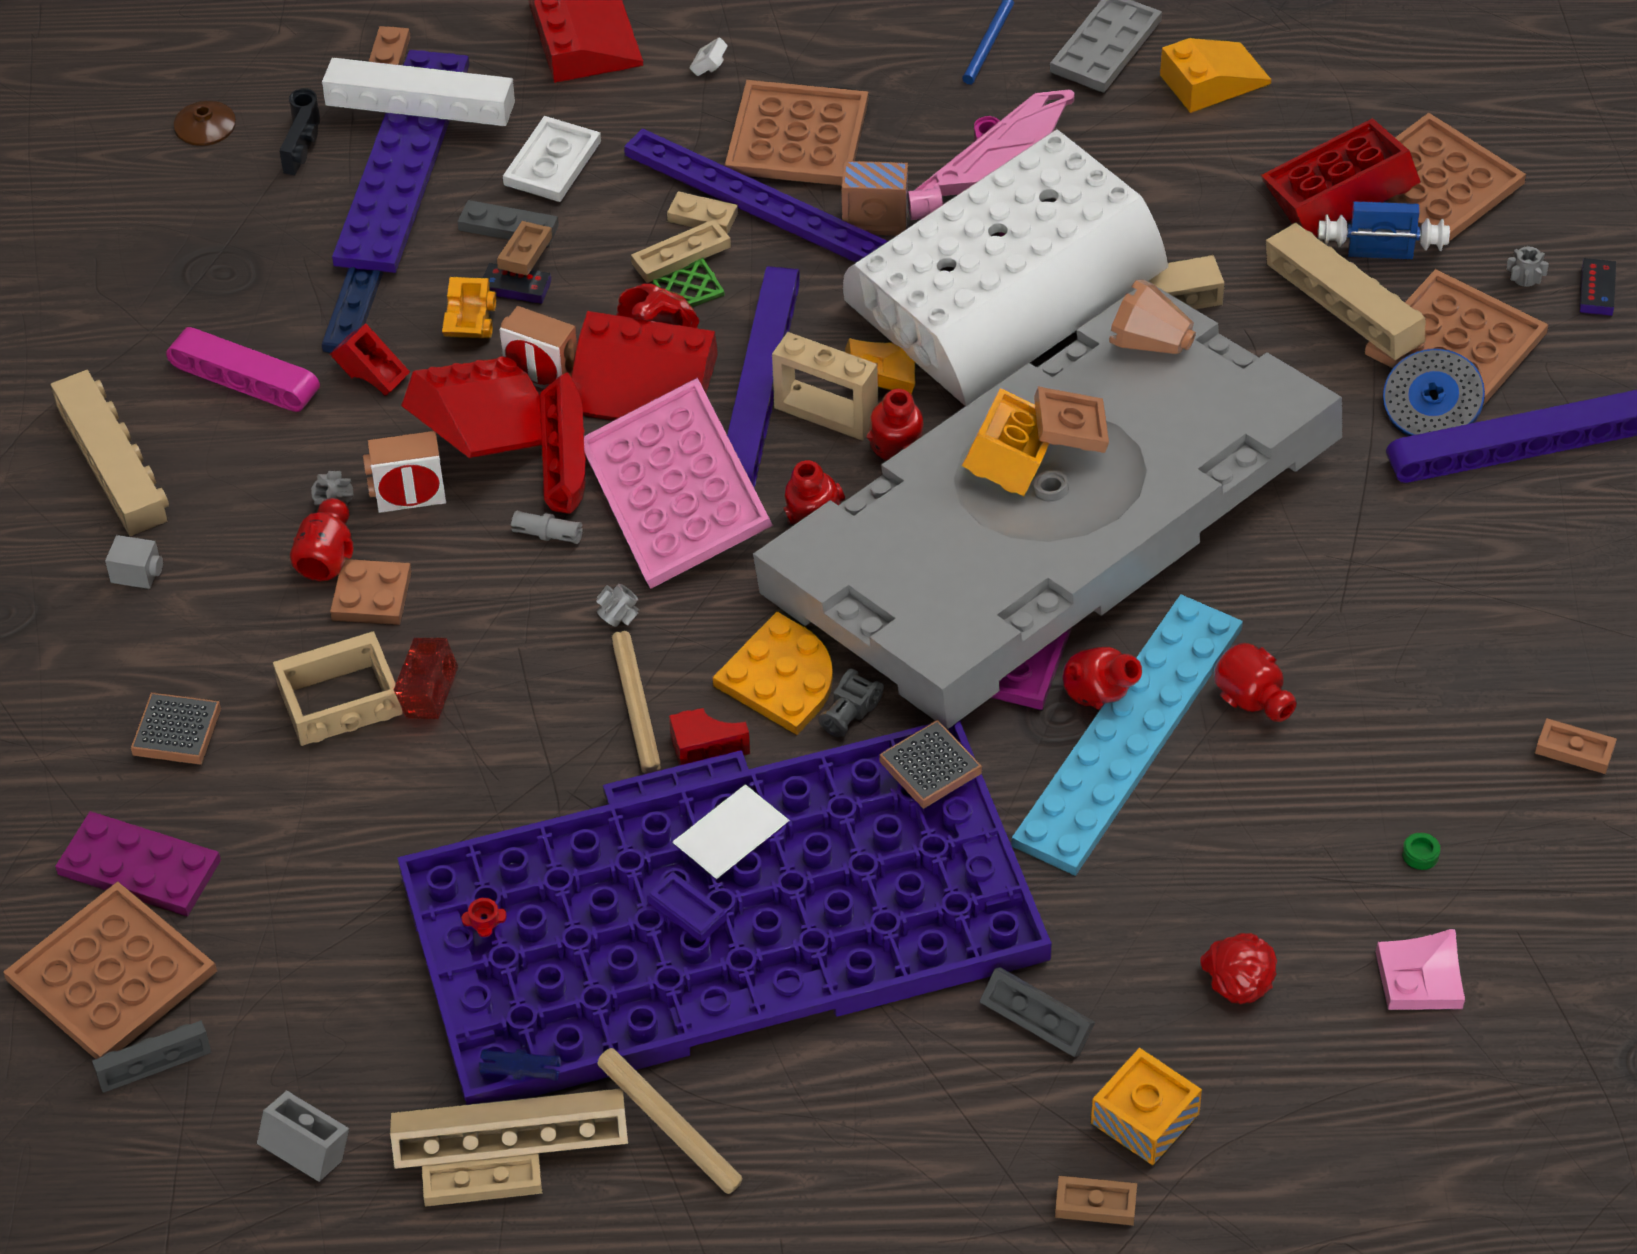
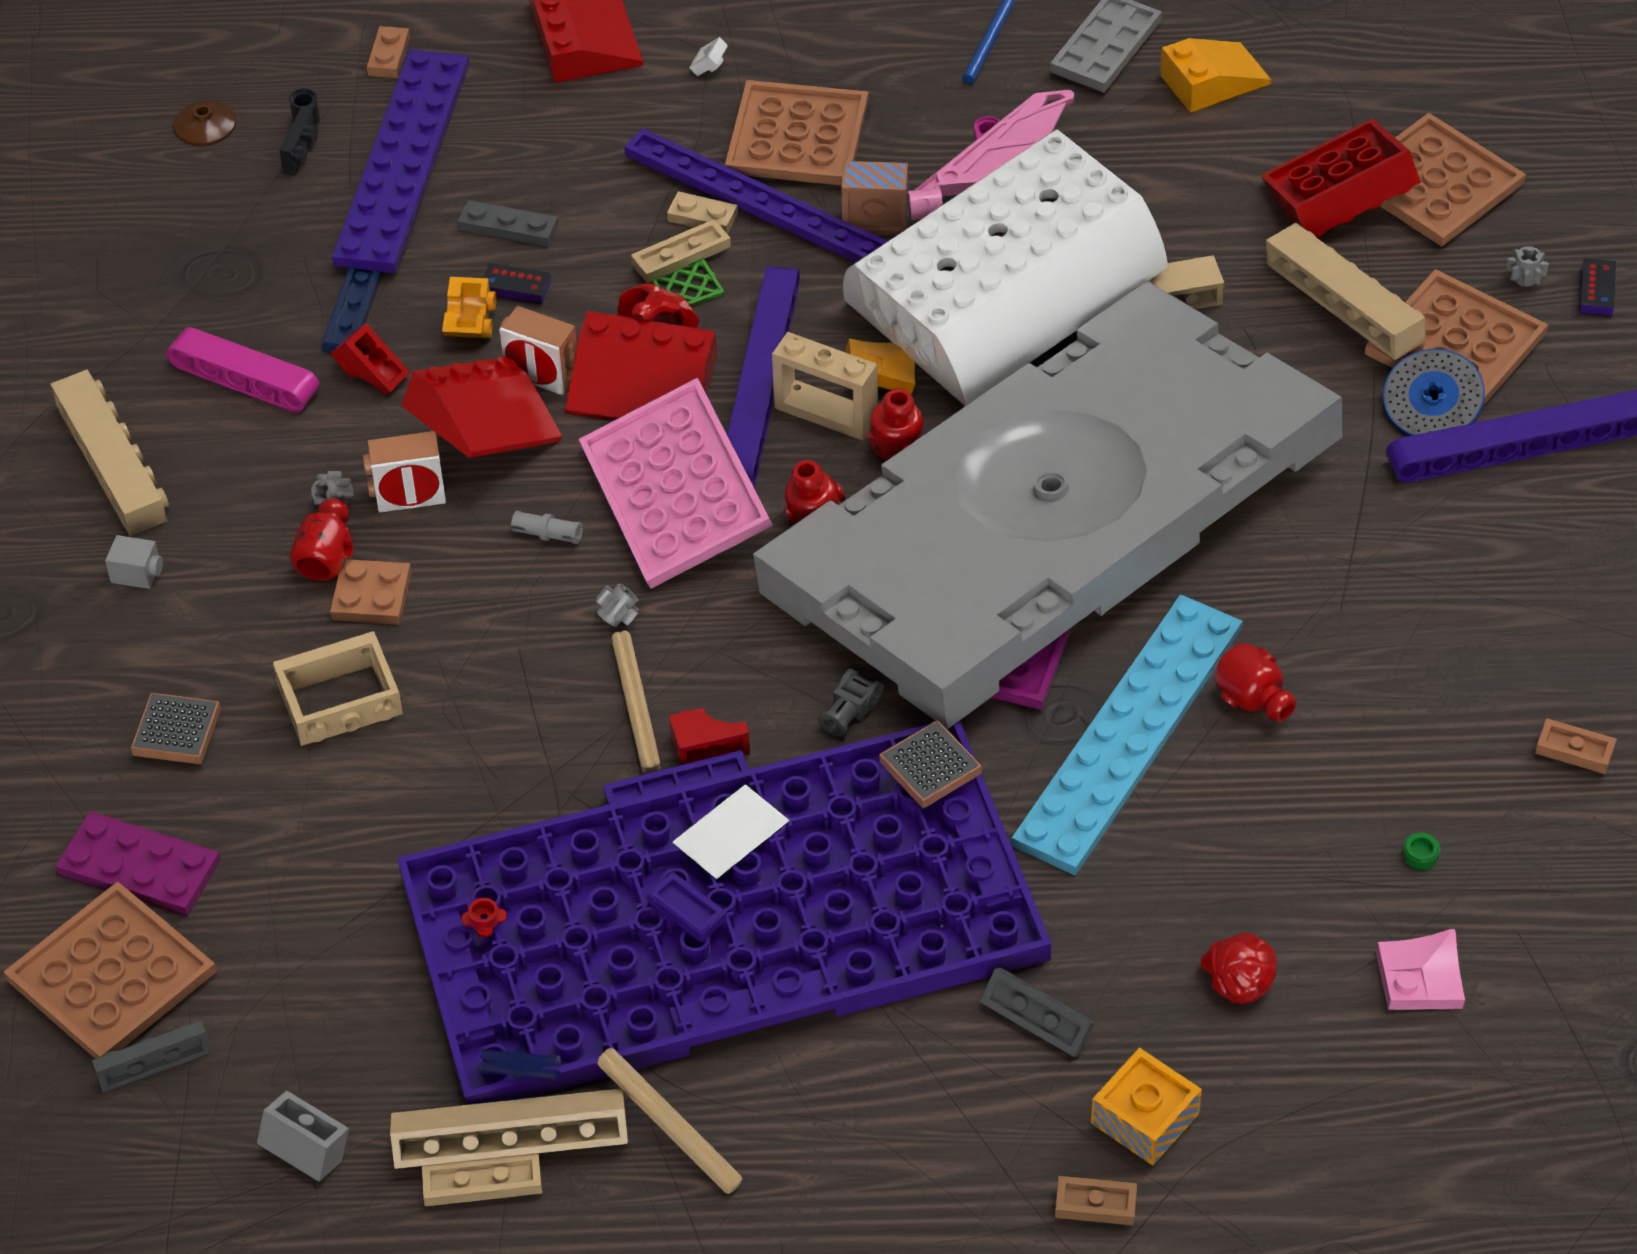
white brick [322,58,515,126] -> none
clear red brick [393,638,458,719] -> none
medium nougat plate [497,221,552,275] -> none
white plate [503,116,601,202] -> none
red brick [540,372,586,514] -> none
light orange plate [713,612,833,735] -> none
light orange slope [962,388,1050,496] -> none
nougat plate [1034,386,1109,453] -> none
red piece [1062,647,1142,709] -> none
nougat cone [1109,279,1196,354] -> none
blue plate [1318,202,1450,259] -> none

